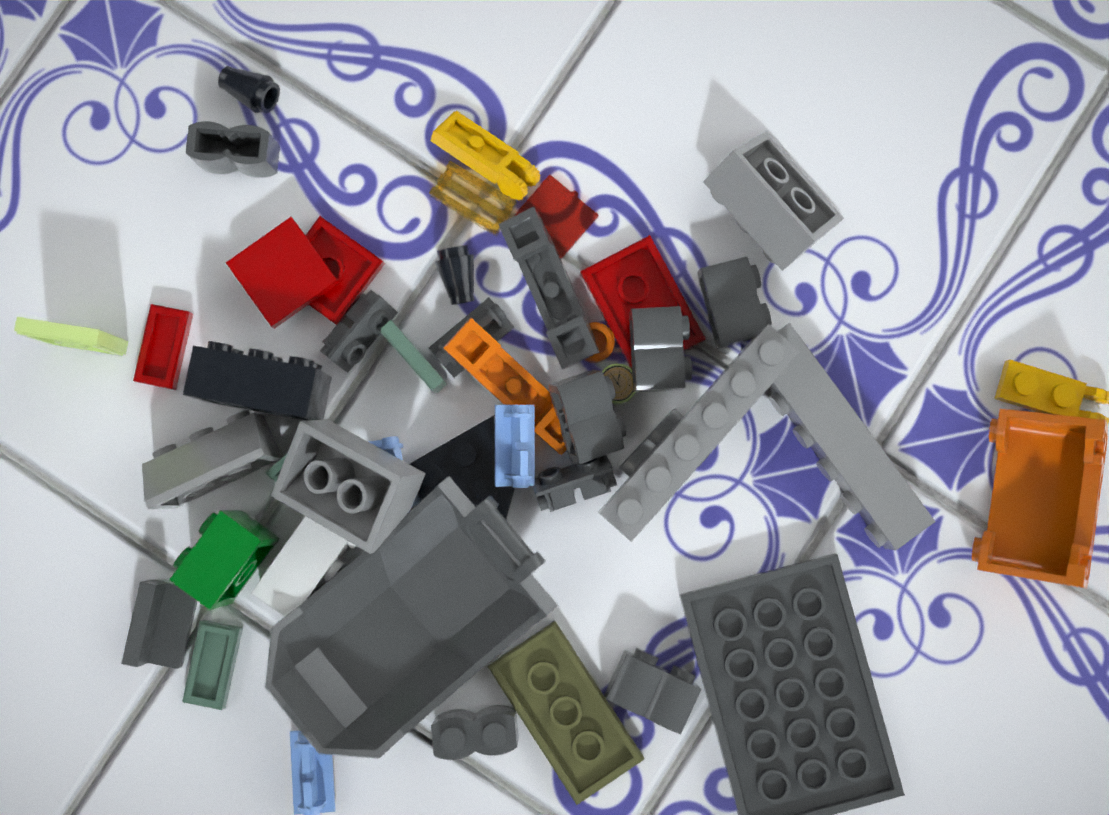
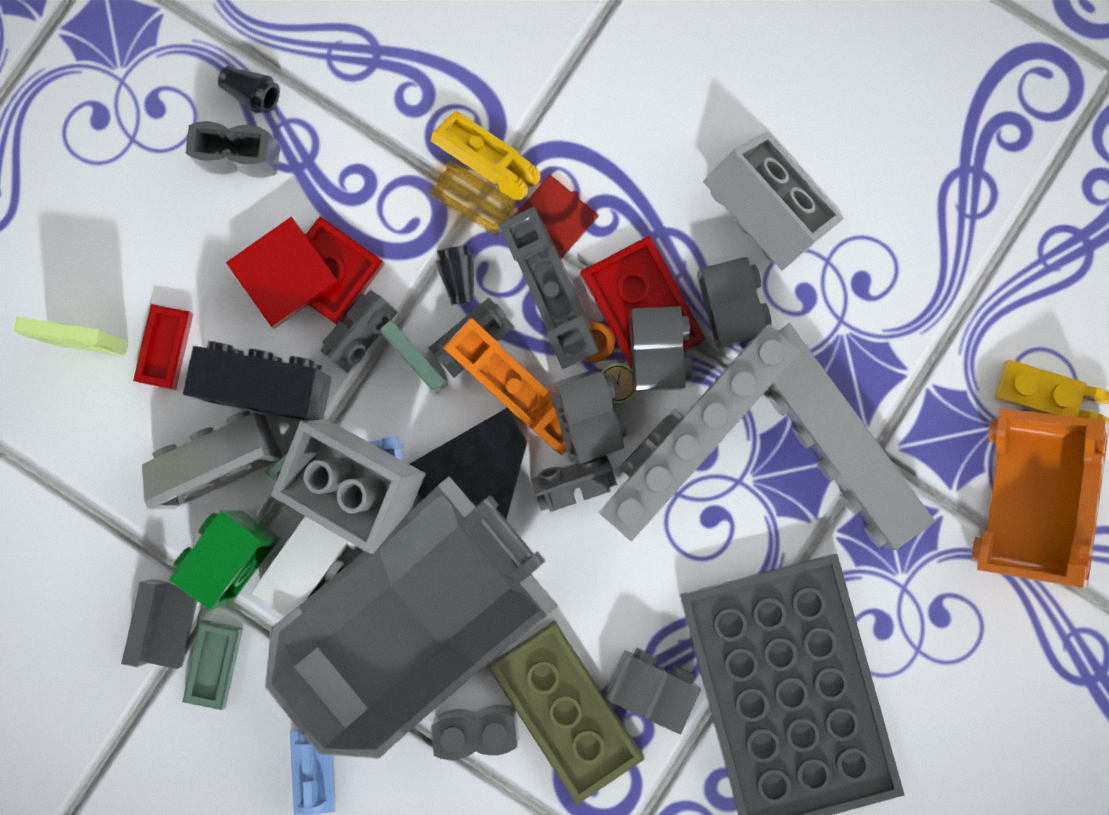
light blue hinge [495,405,535,488] -> none

